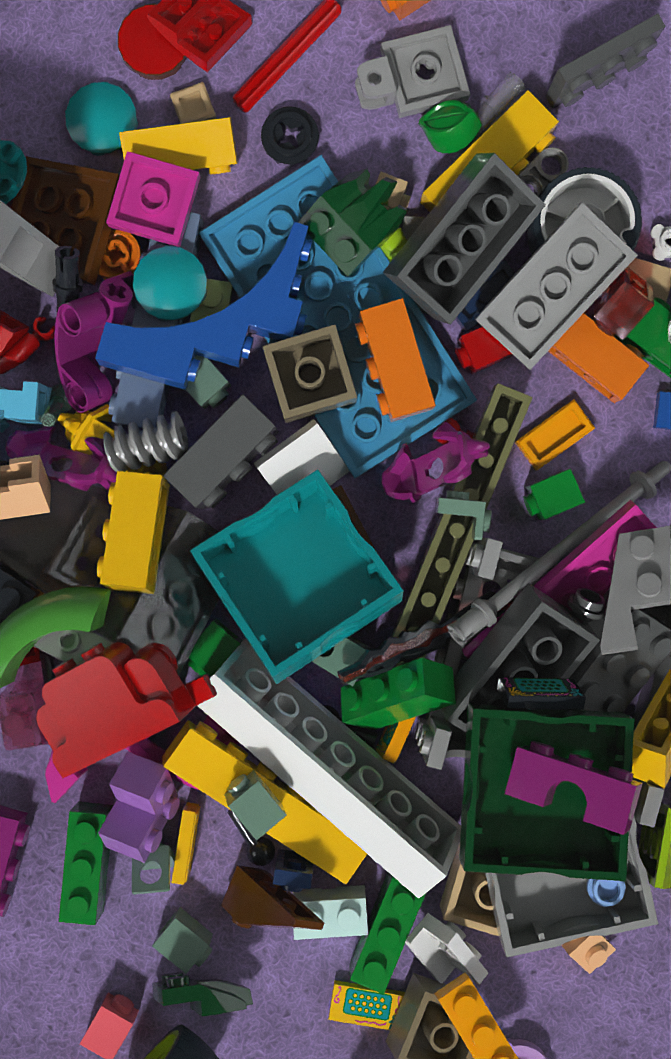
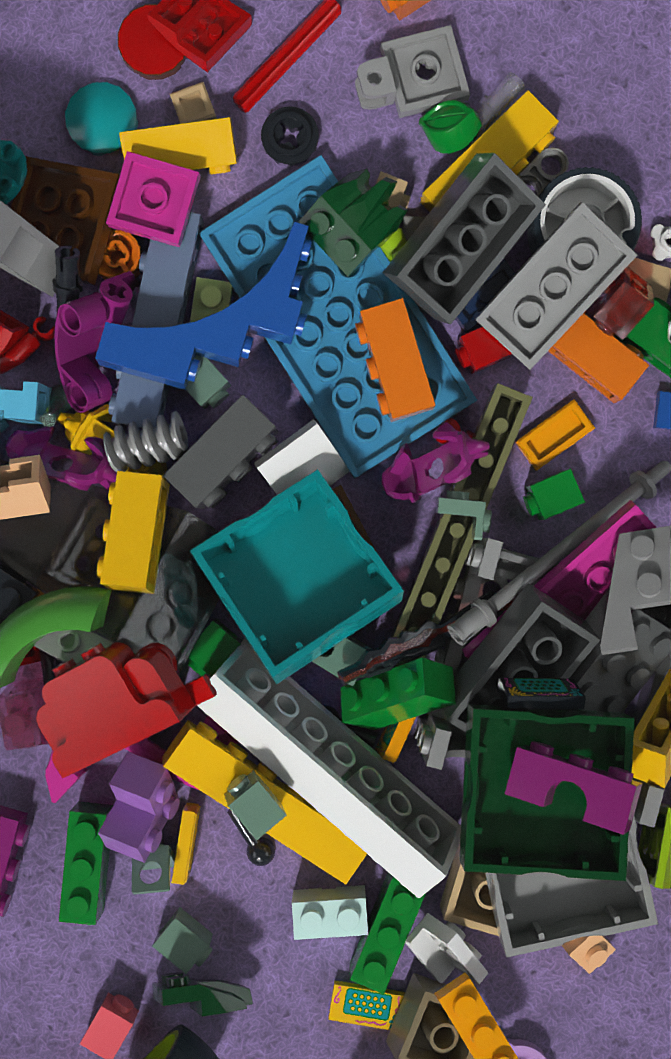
teal dish [133,246,207,321] -> none
reddish brown slope [221,865,325,930] -> none
dark tan brick [262,325,357,423] -> none
dark blue plate [273,849,313,892] -> none
dark grey plate [545,14,666,109] -> none
dark grey plate [567,588,605,622] -> none
light blue plate [587,879,626,907] -> none

